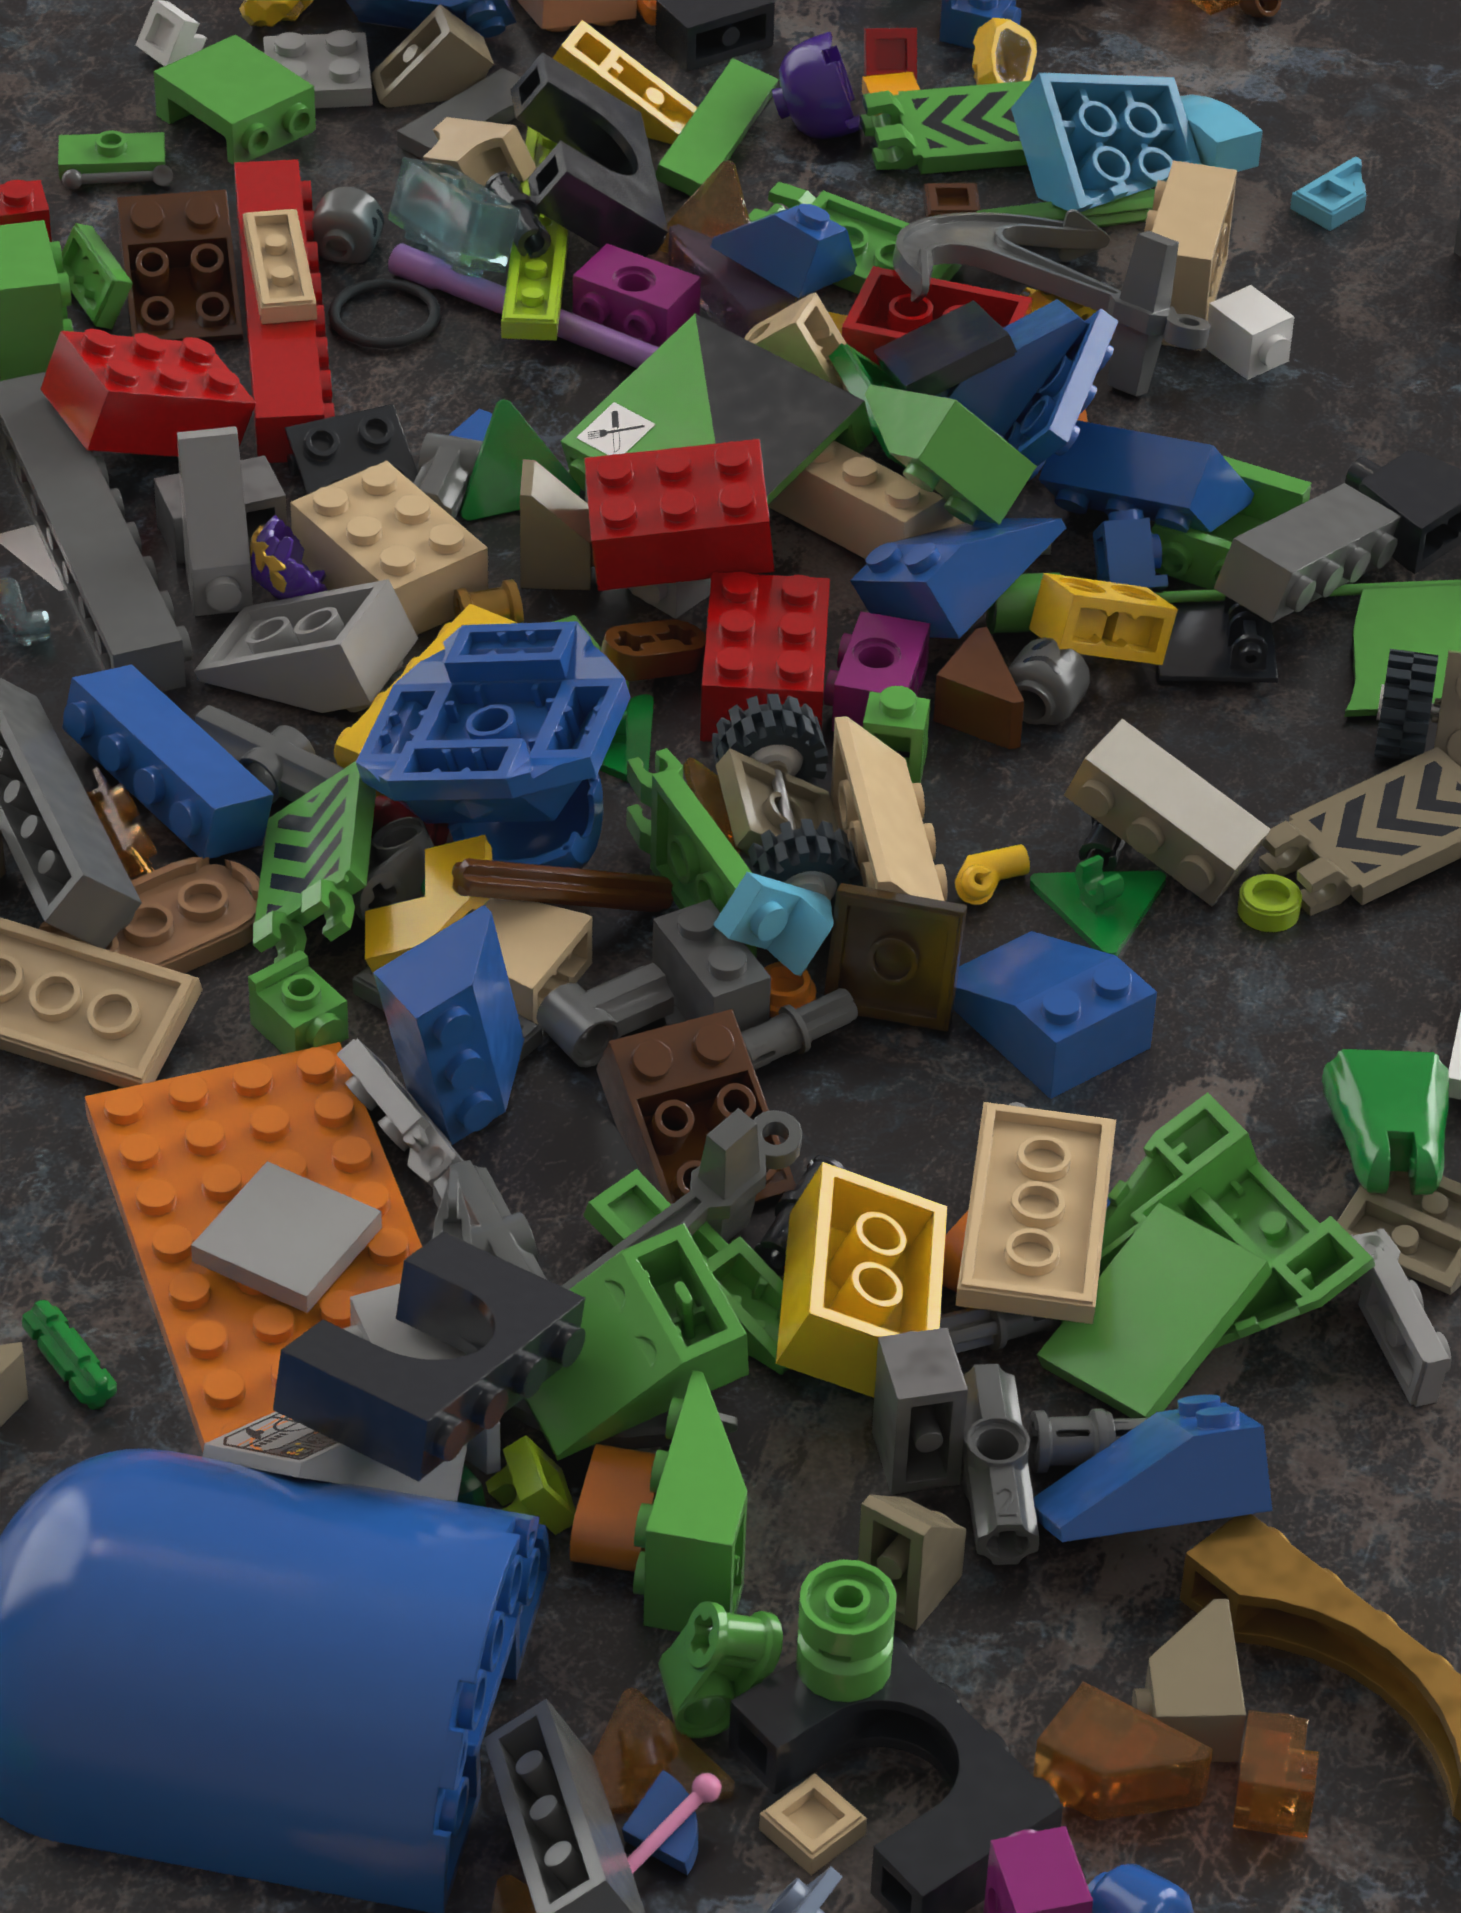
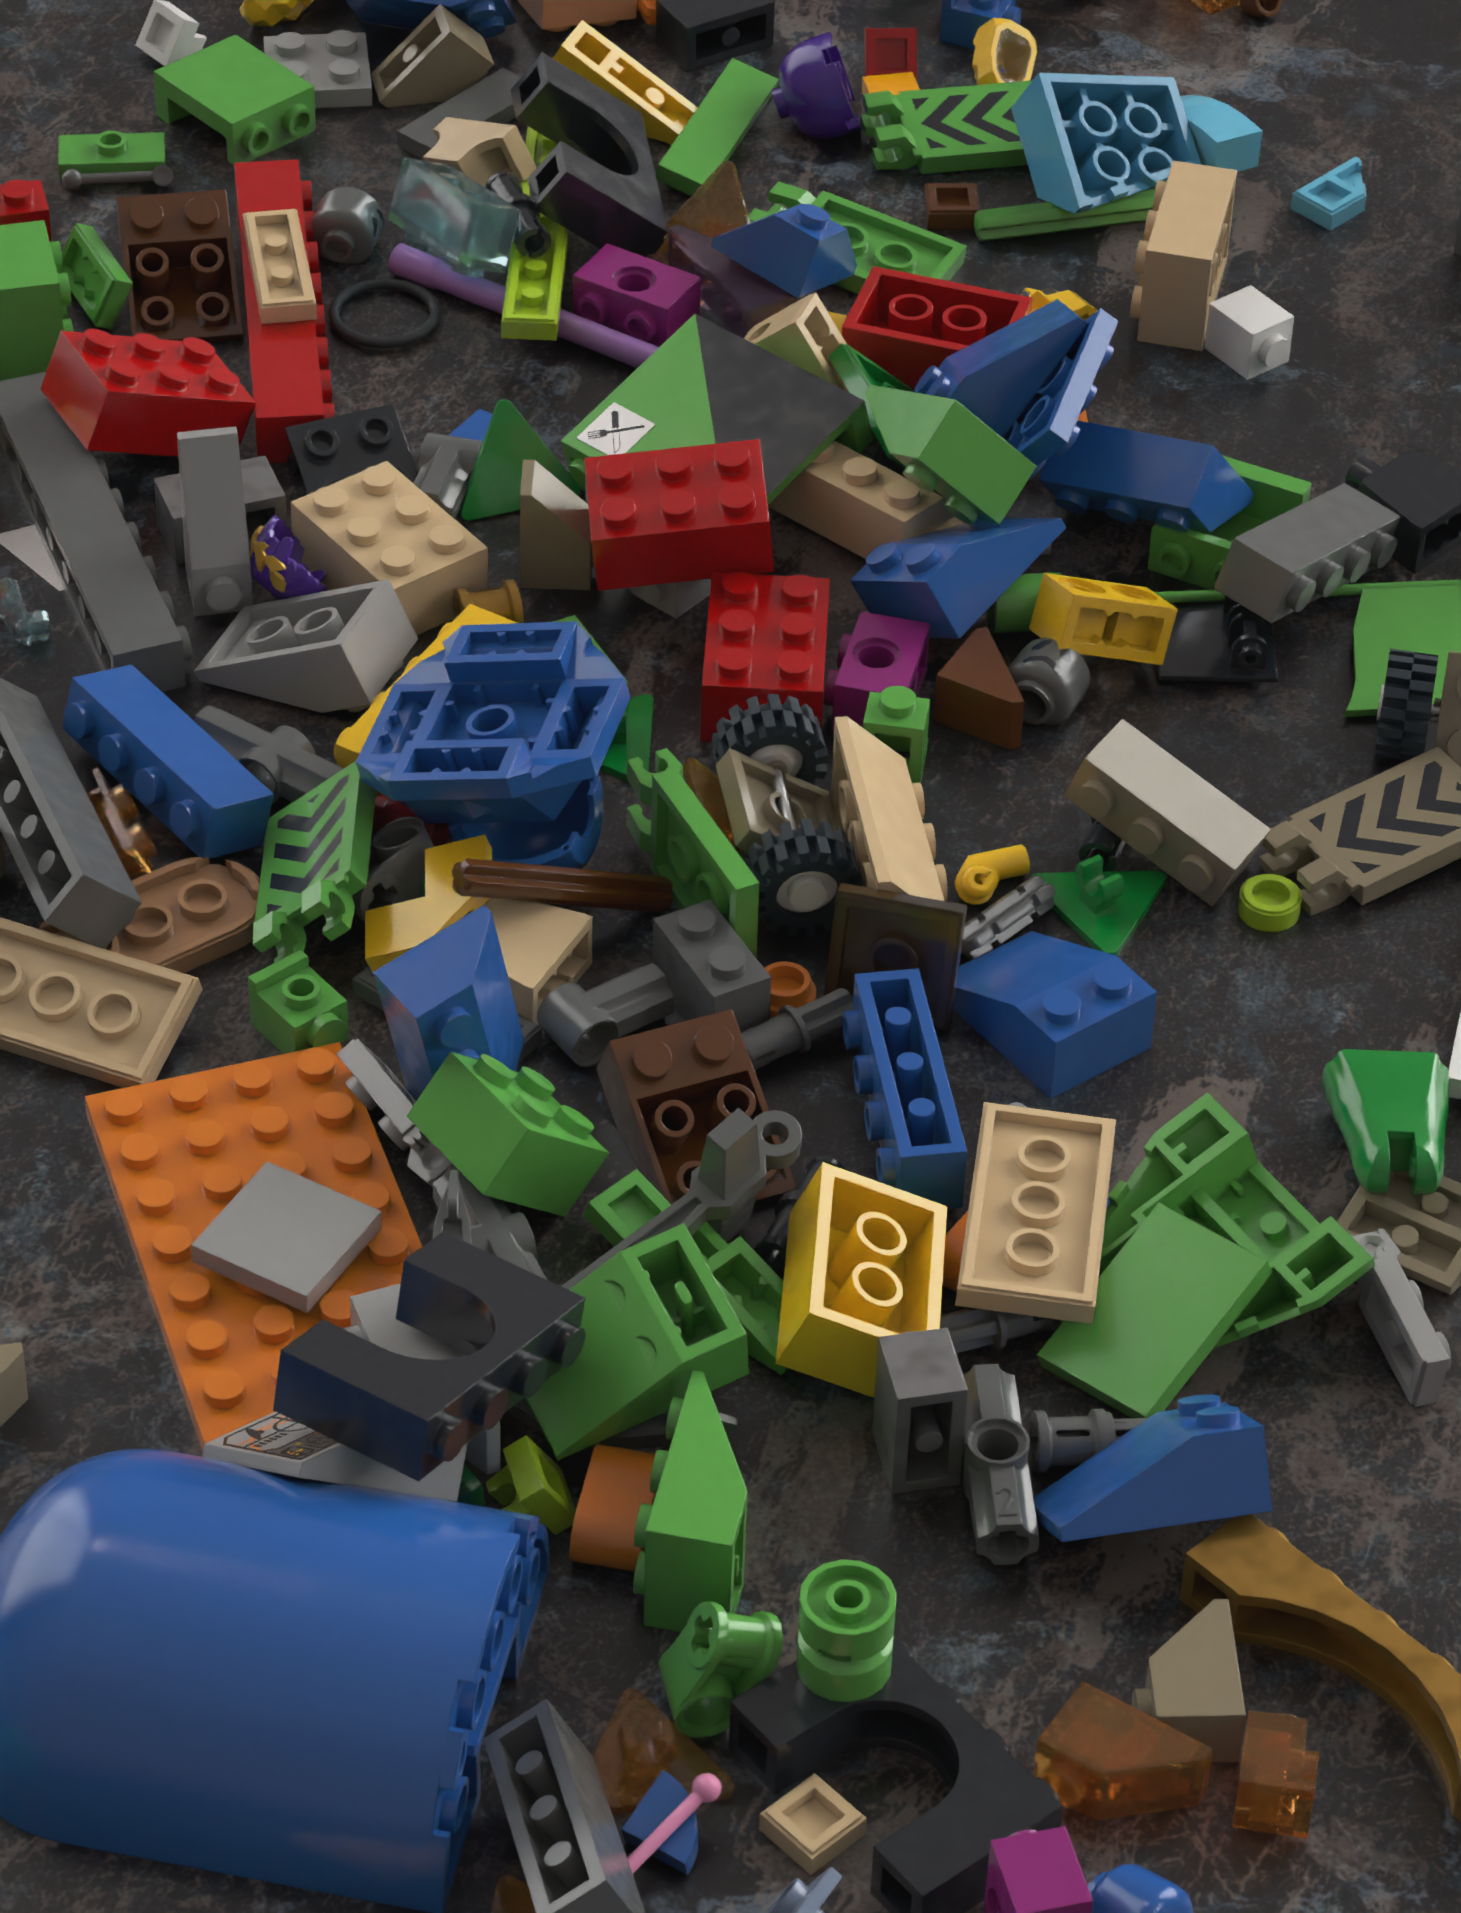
green axle [21,1300,117,1410] -> none
reddish brown beam [600,619,706,681] -> none
medium azure slope [713,872,834,976] -> none
dark tan slope [858,1495,966,1631] -> none
black tile [873,300,1017,396] -> none
dark grey piece [892,209,1211,396] -> none
blue brick [1092,509,1168,592] -> none
none -> bright green brick [407,1051,609,1217]
none -> blue brick [842,968,967,1209]
none -> dark grey axle [961,876,1056,961]

